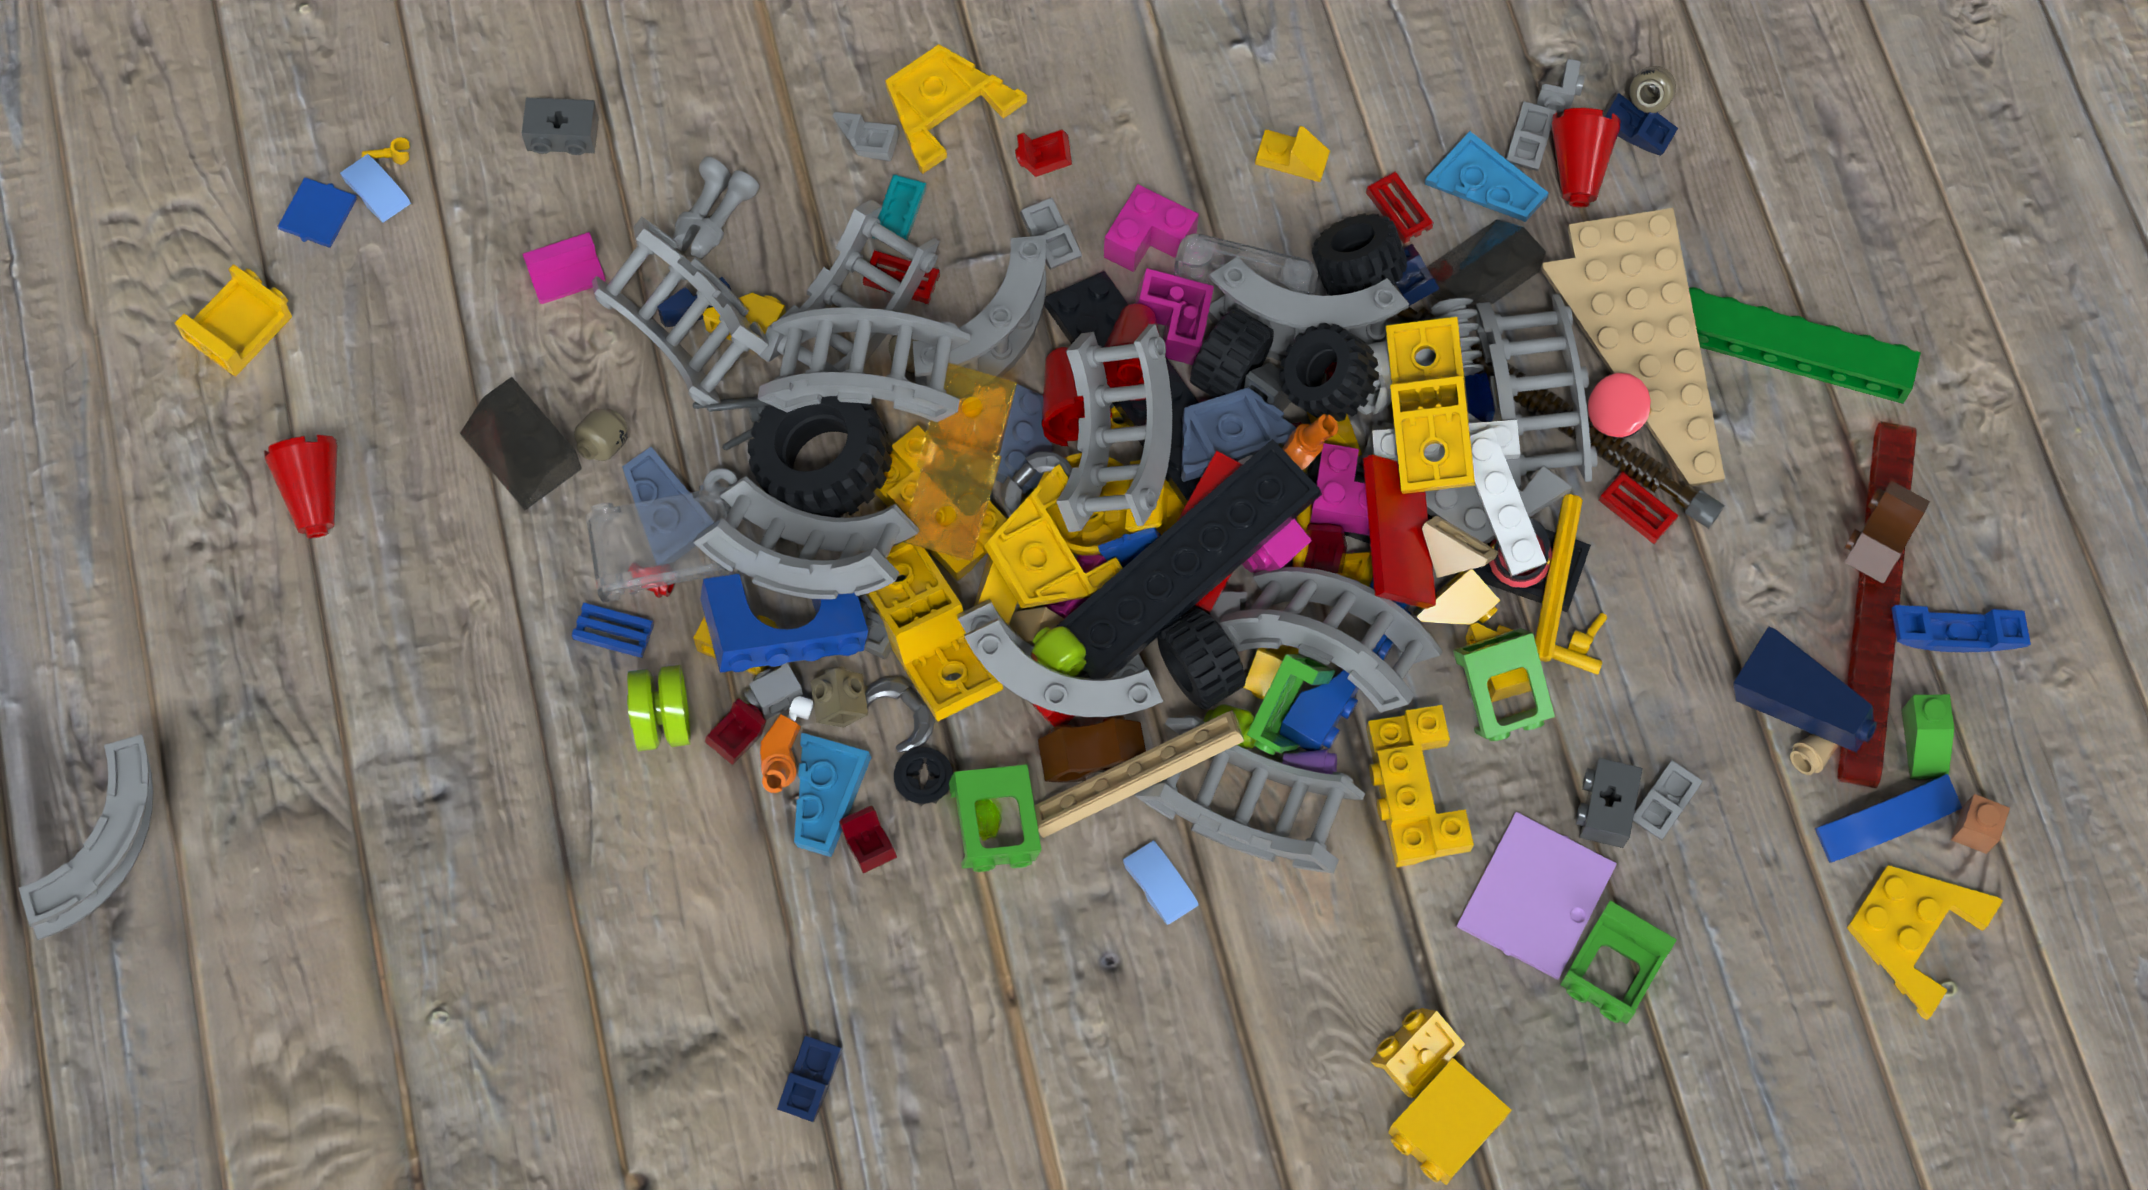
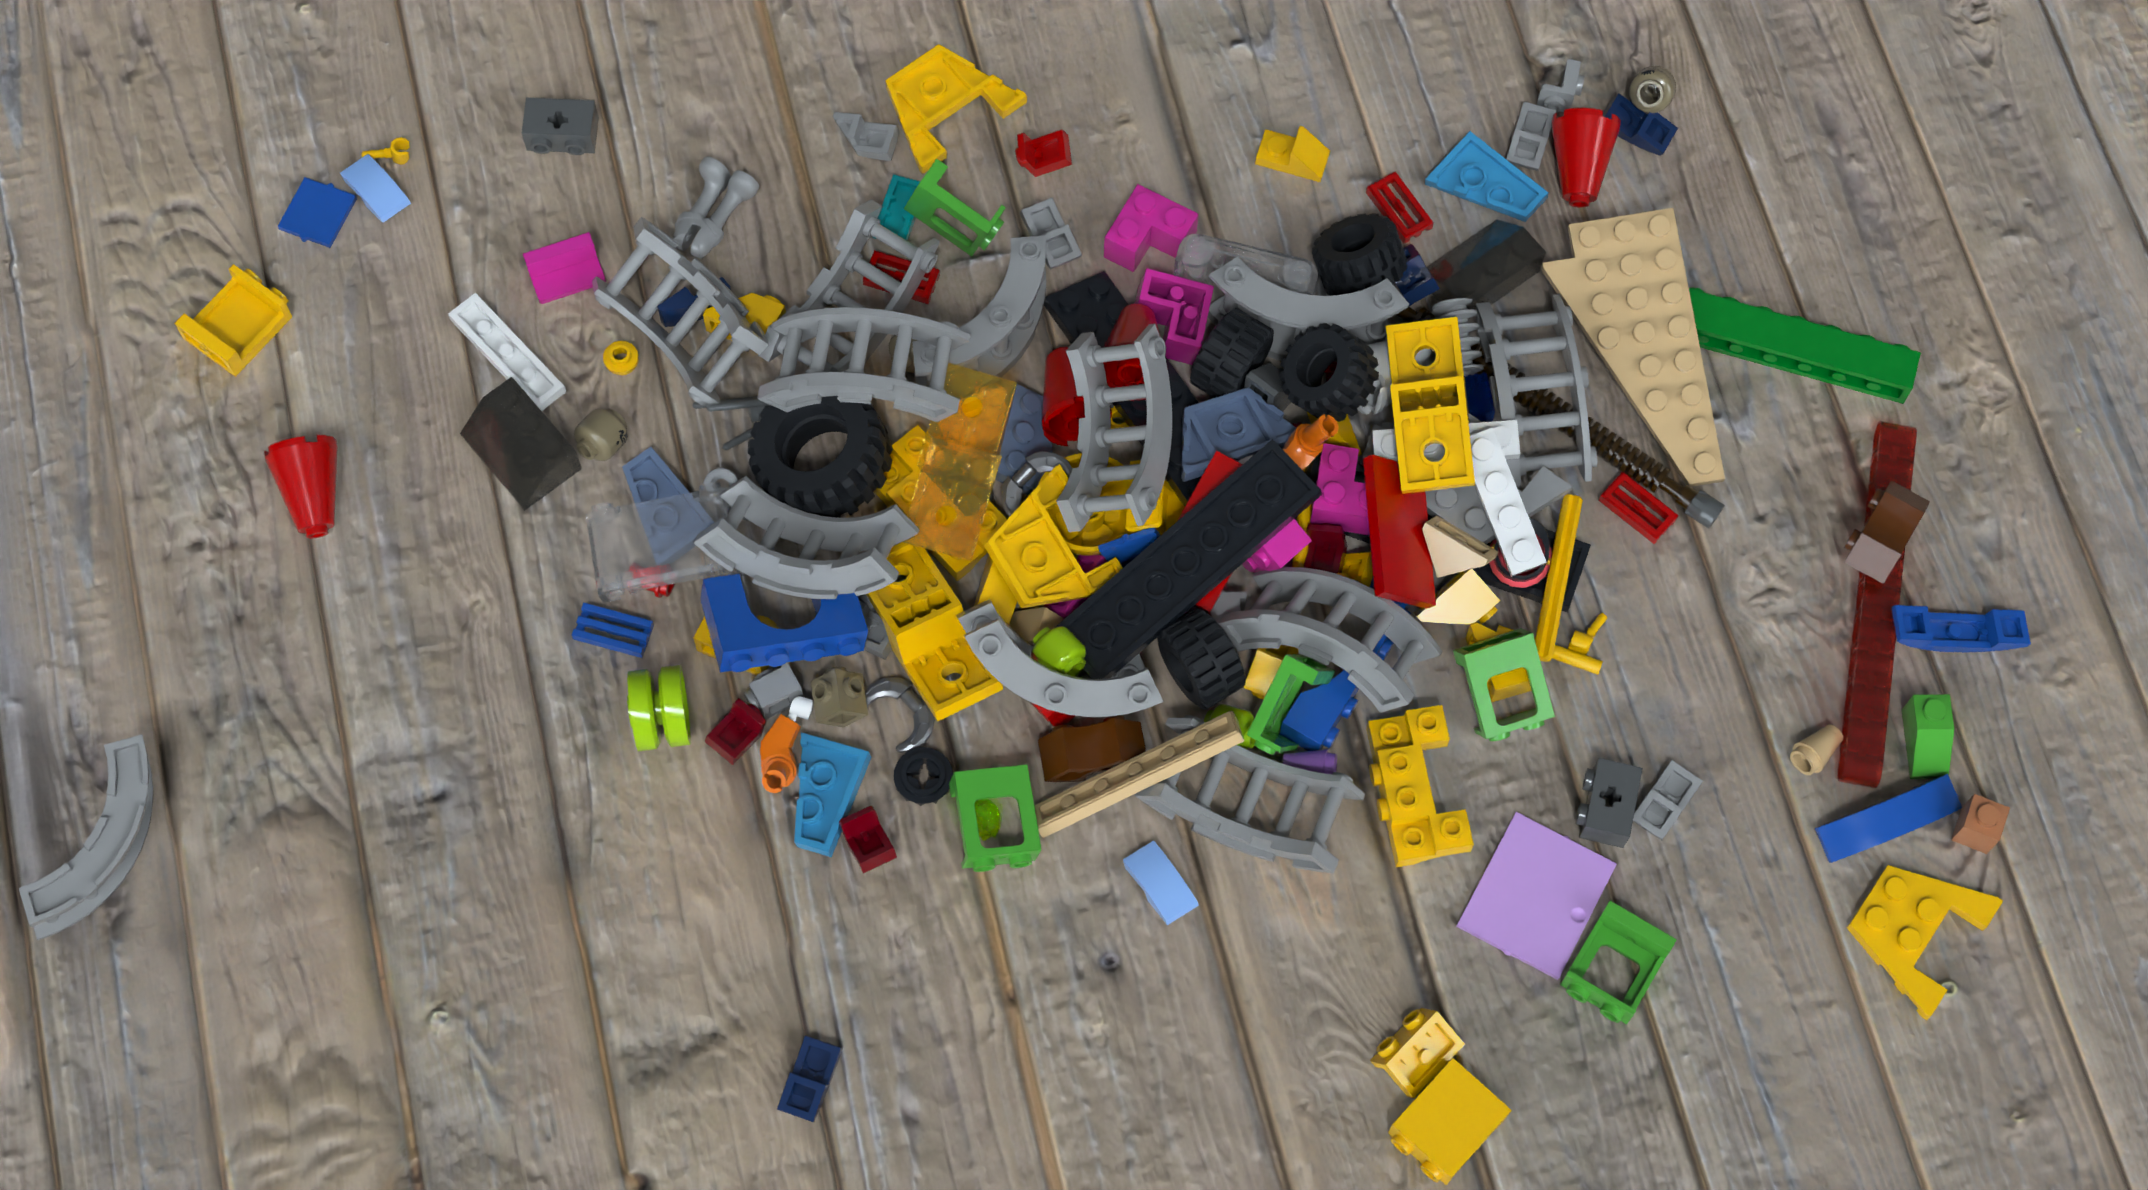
coral piece [1588,373,1652,438] -> none
dark blue slope [1733,626,1877,753] -> none
none -> white plate [448,293,566,413]
none -> yellow plate [603,341,639,375]
none -> bright green window [904,159,1006,257]

